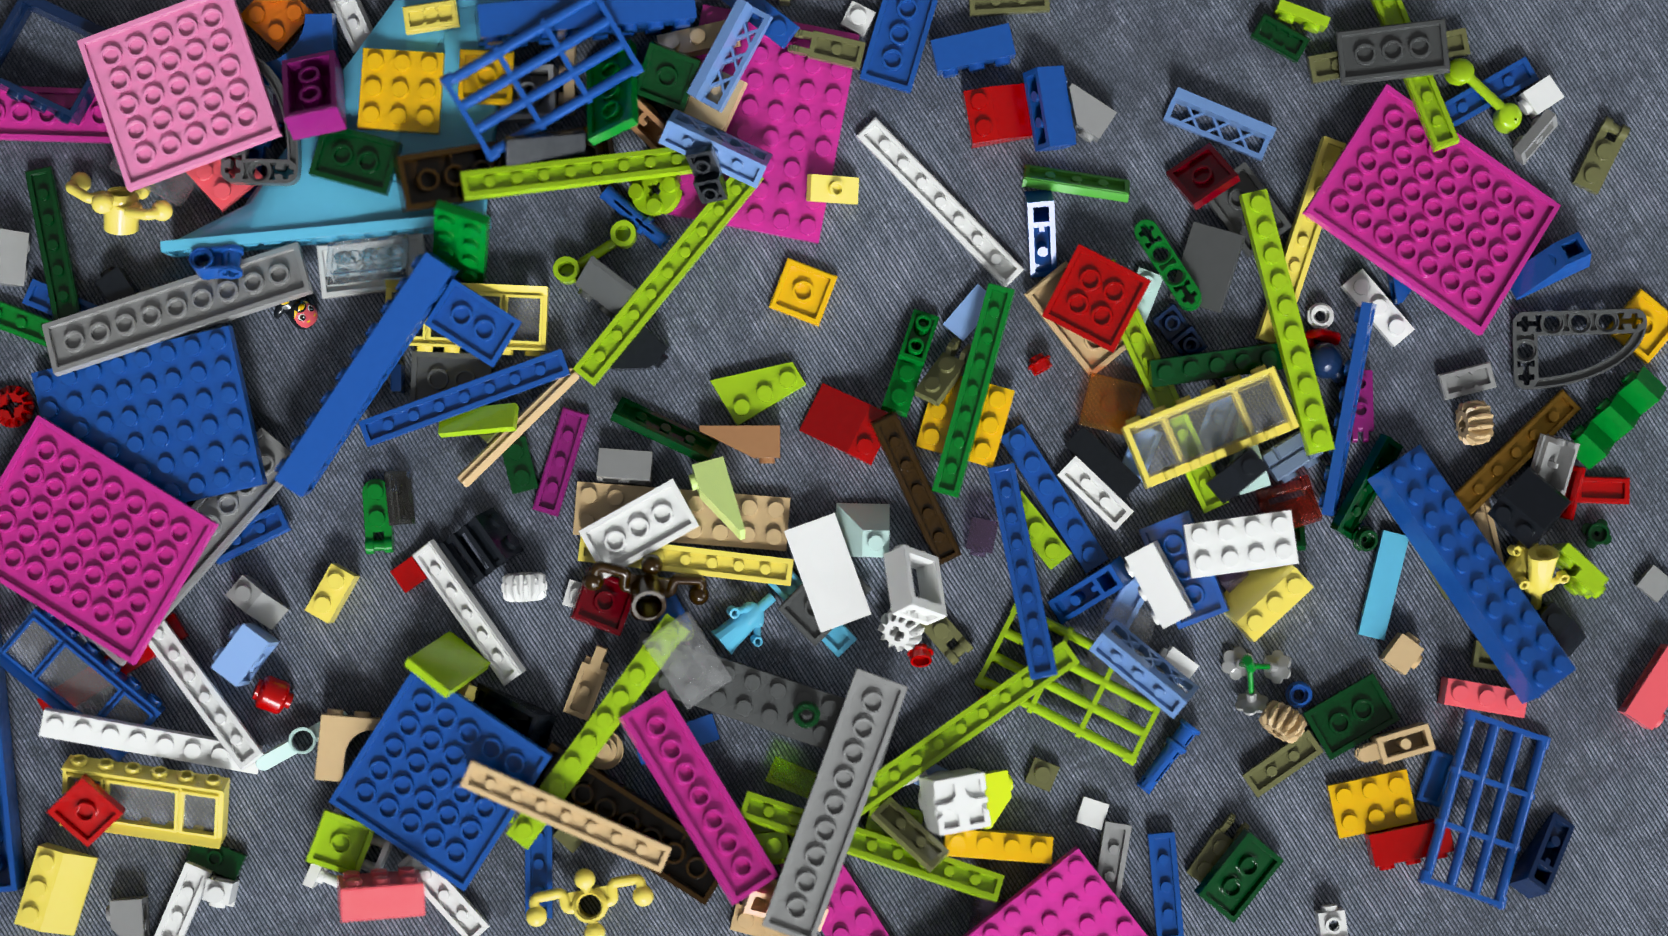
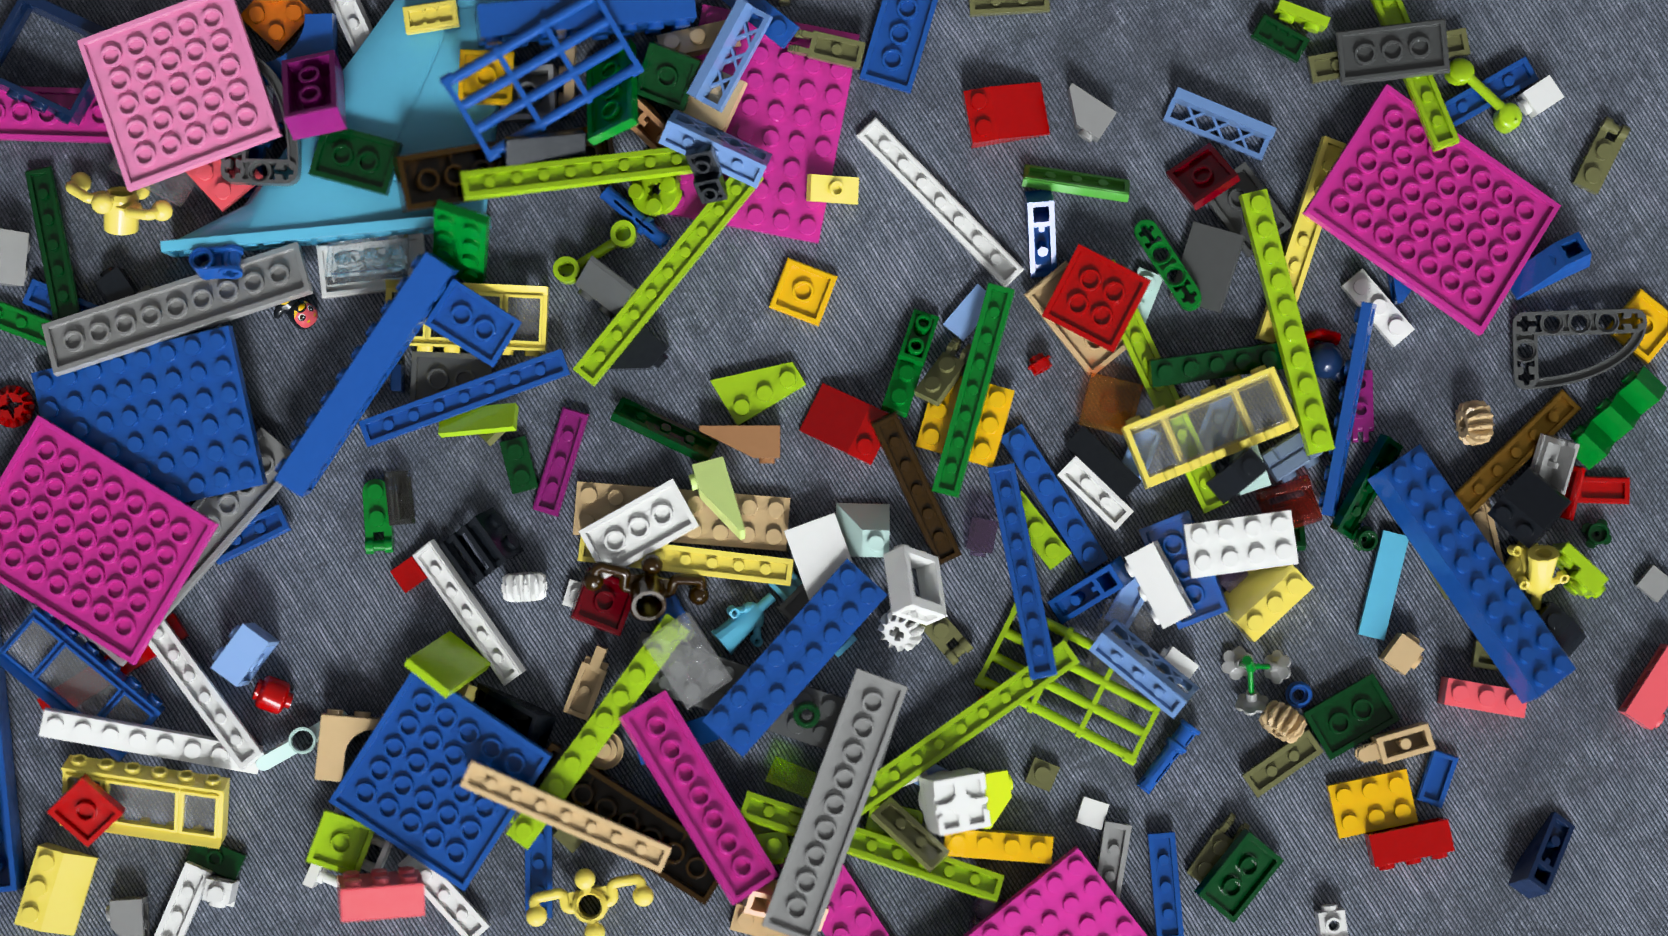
light grey slope [225,575,290,630] -> none
light yellow brick [305,563,360,623] -> none
yellow plate [357,48,446,135] -> none
tan axle [457,367,579,487] -> none
light grey hinge [596,448,653,486] -> none
white plate [840,0,876,38] -> none
red plate [907,643,934,667] -> none
blue brick [930,23,1016,78] -> none
blue brick [1022,65,1076,152] -> none
dark blue slope [1150,303,1208,355] -> none
white plate [1307,303,1334,329] -> none
blue door [1417,709,1551,909] -> none
light grey plate [1436,361,1497,401] -> none
light grey plate [1513,109,1558,165] -> none
none -> blue plate [702,559,888,757]

